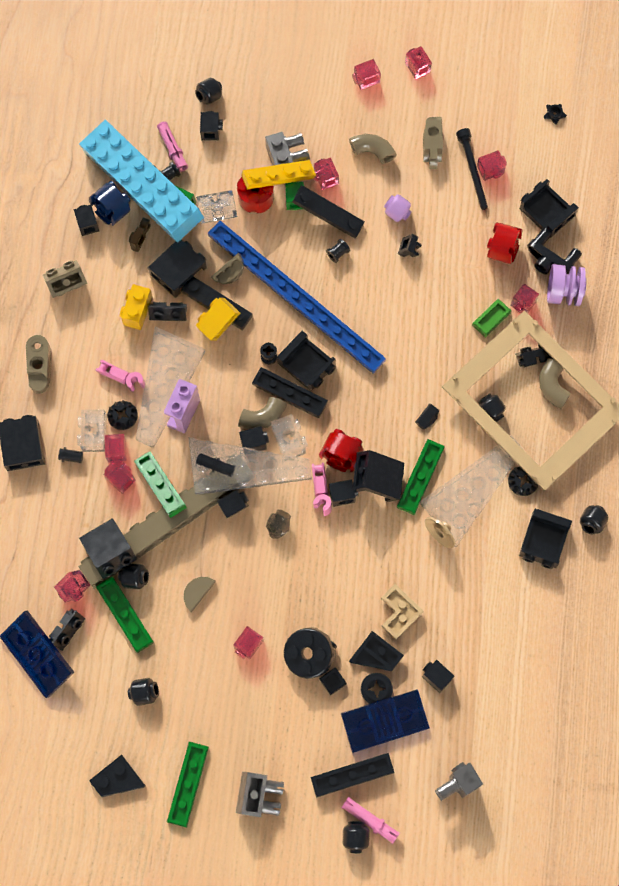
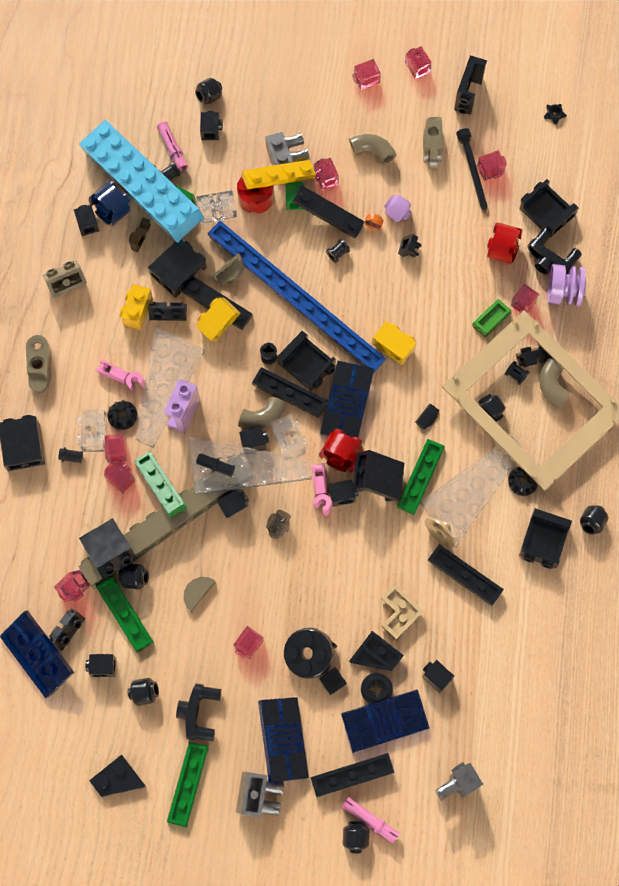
none -> black brick [85,654,116,677]
none -> black connector [176,683,222,741]
none -> black tile [258,697,309,783]
none -> black tile [320,360,375,438]
none -> orange tile [364,214,384,230]
none -> yellow brick [372,321,417,365]
none -> black plate [427,544,504,606]
none -> black panel [454,55,487,115]
none -> black bush [504,361,530,385]

